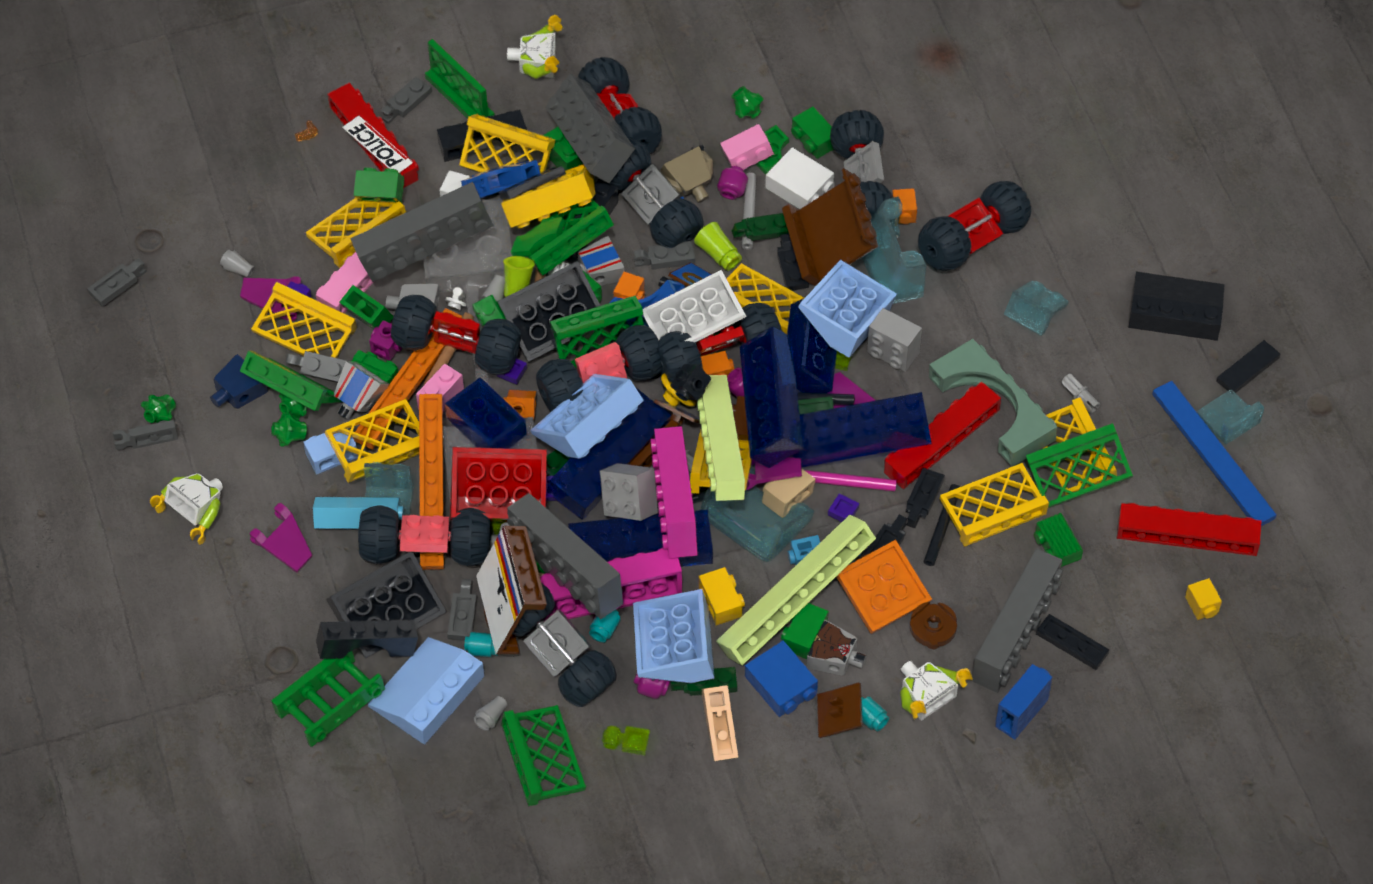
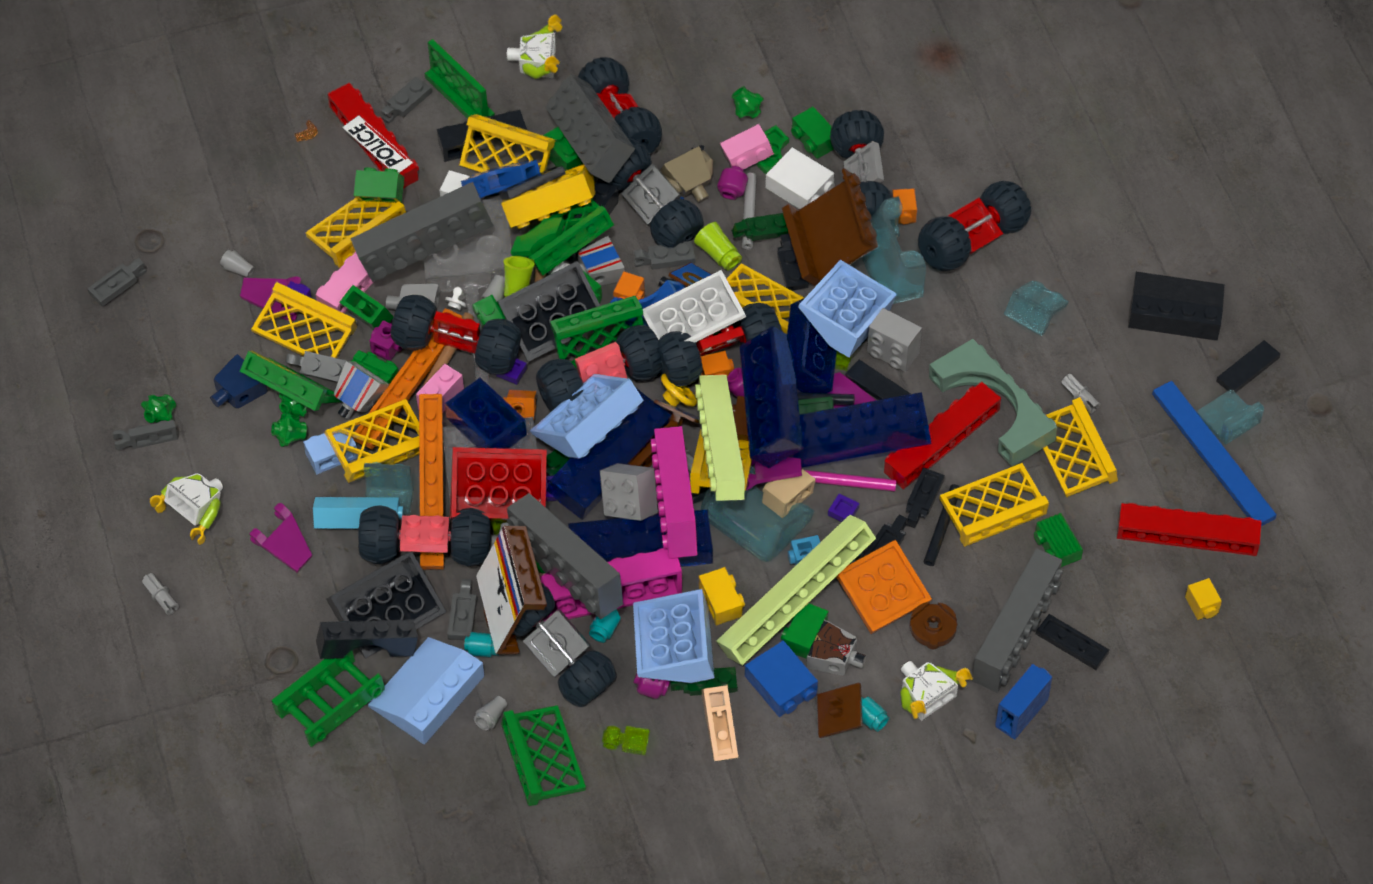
black brick [670,364,712,401] -> none
green fence [1026,423,1133,508] -> none
none -> light grey axle [142,573,179,615]
none -> black tile [845,359,913,414]

